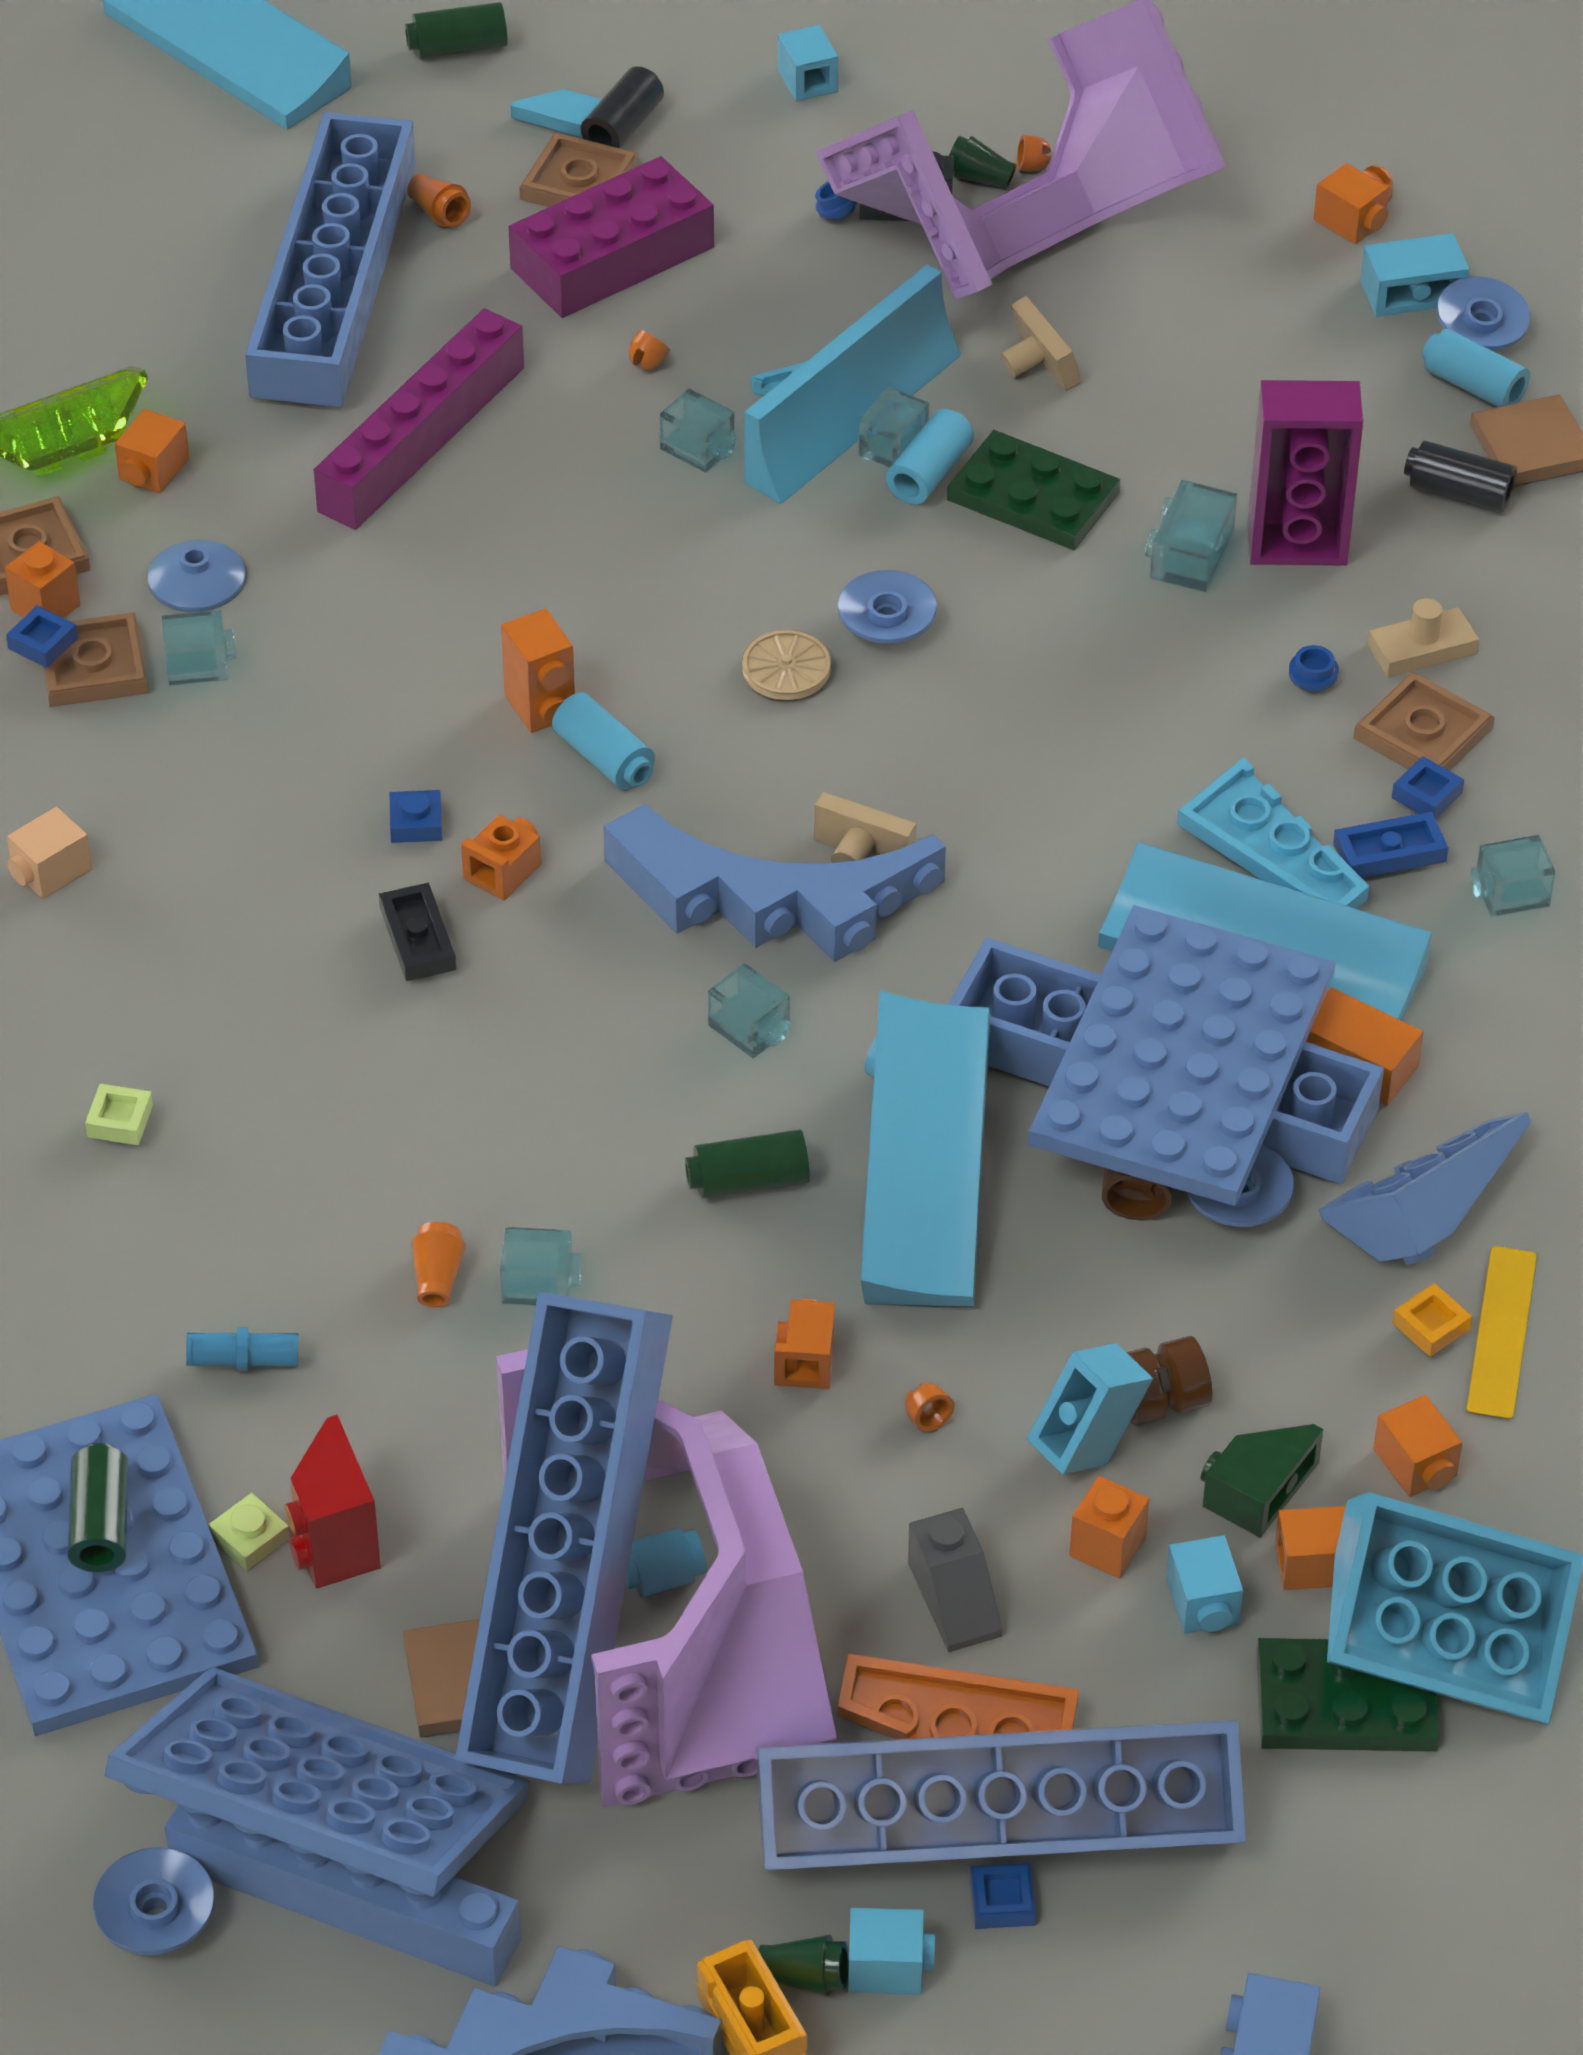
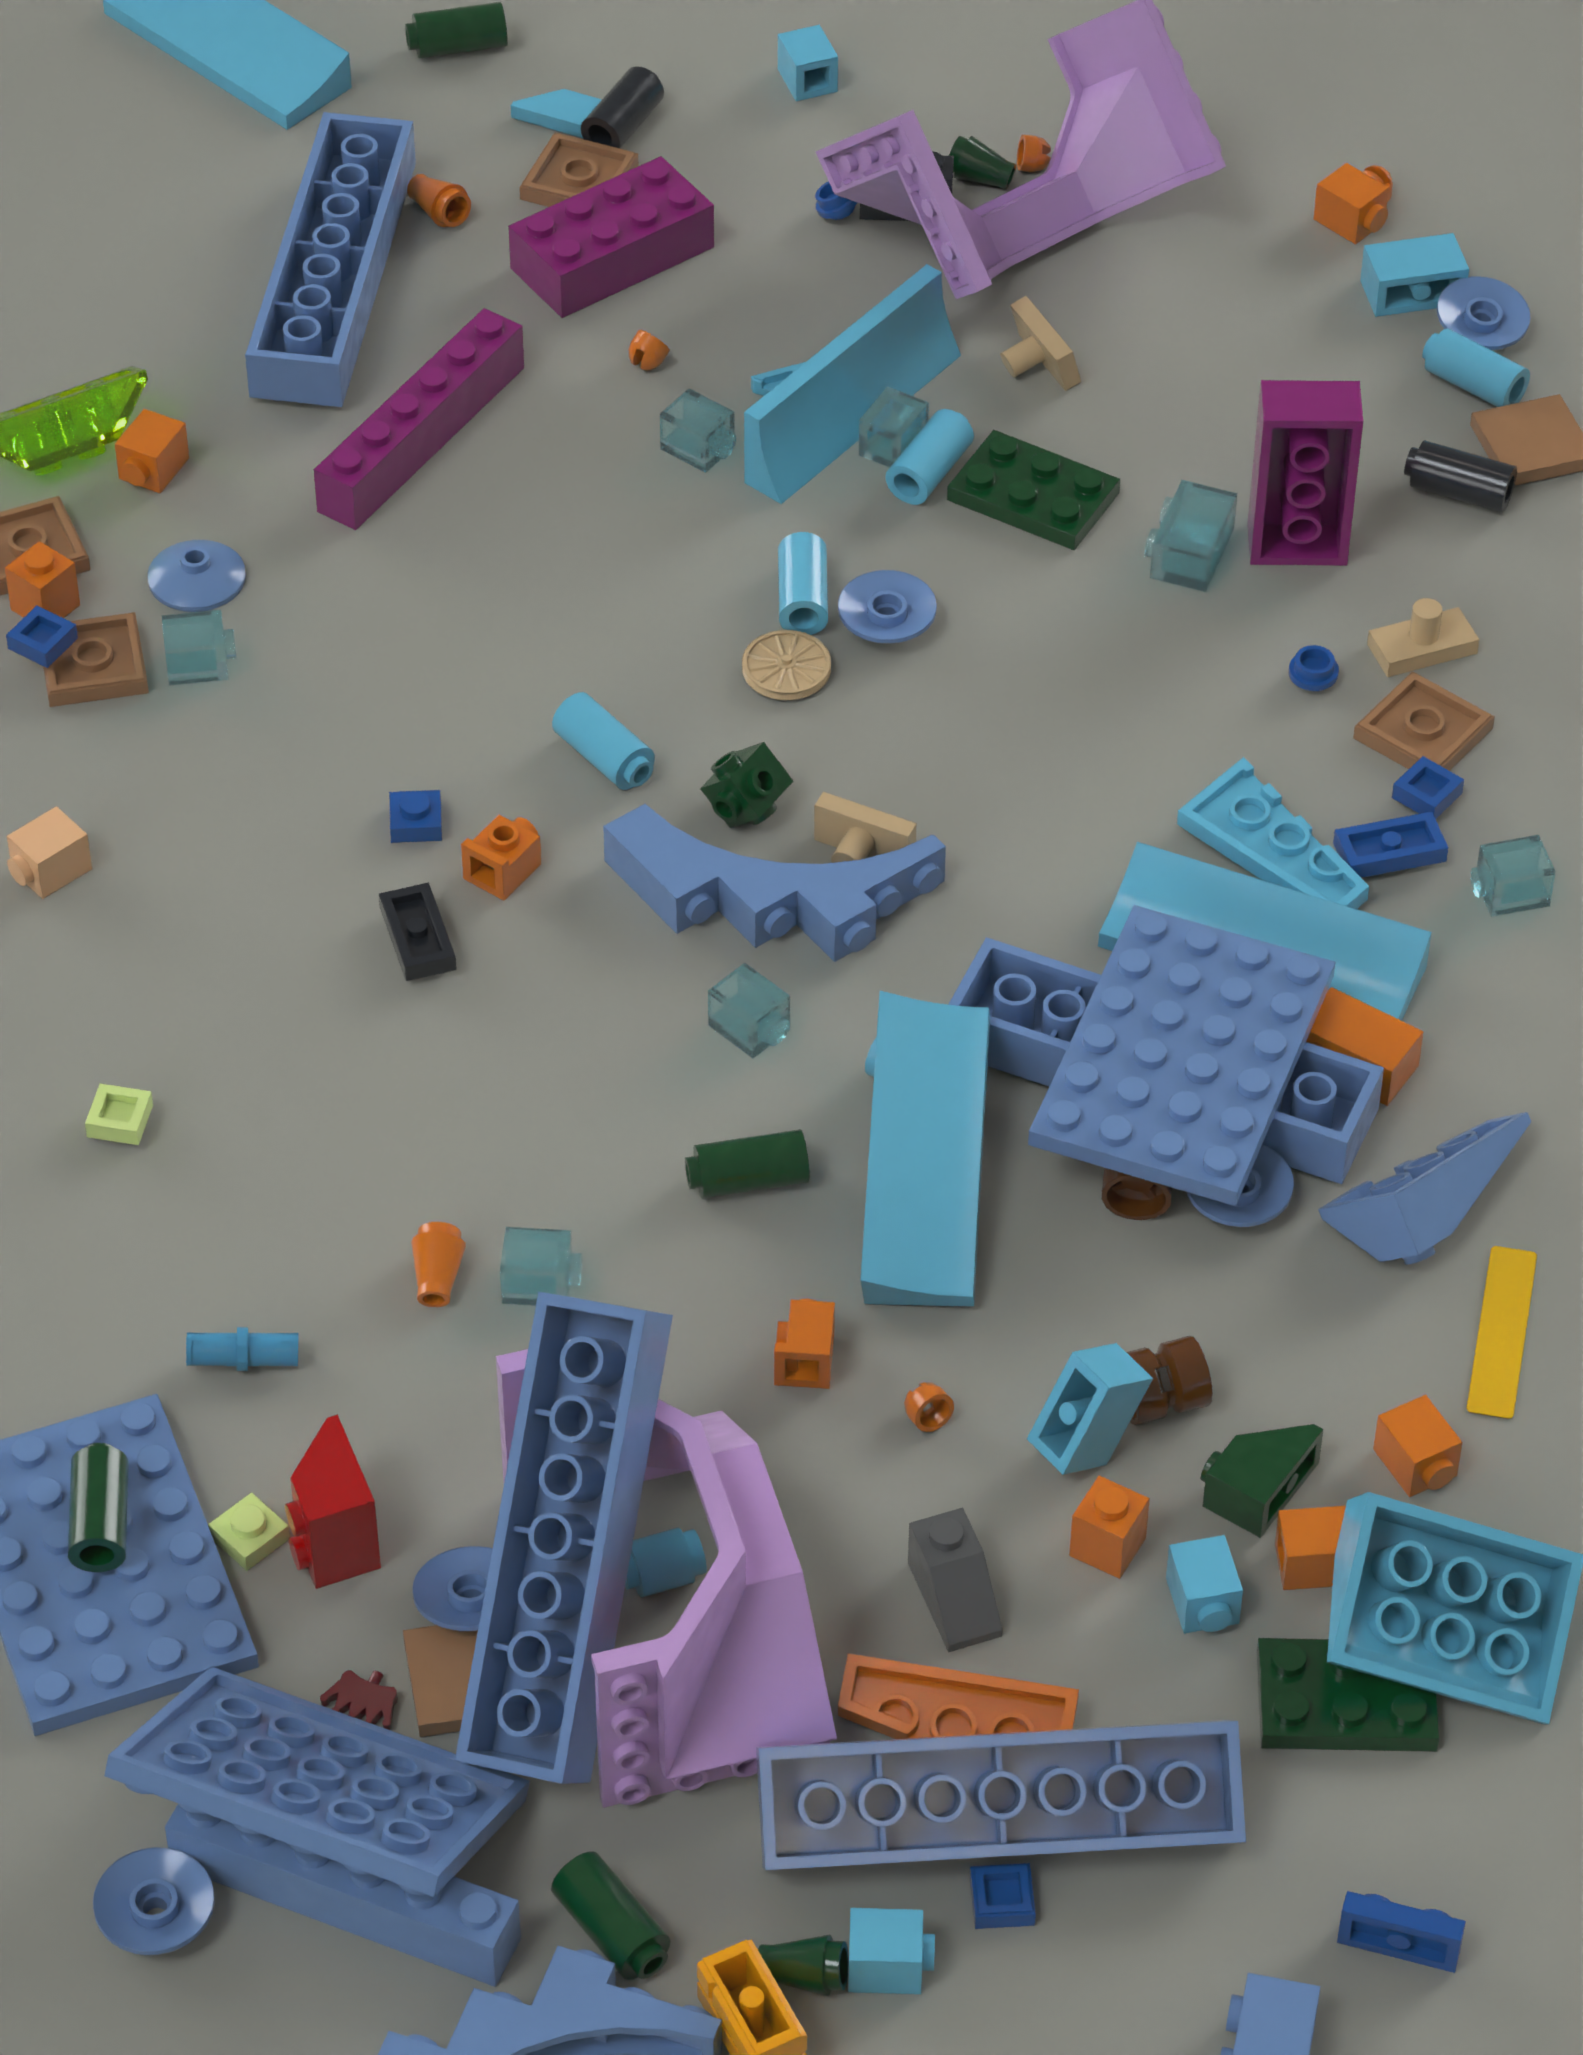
orange brick [501,608,575,733] -> none
light orange plate [1392,1283,1472,1357] -> none
none -> dark red piece [320,1670,398,1730]
none -> medium blue dish [412,1546,493,1631]
none -> dark green brick [551,1851,671,1980]
none -> dark green brick [700,742,794,828]
none -> medium azure brick [778,532,828,635]
none -> blue plate [1337,1891,1466,1973]

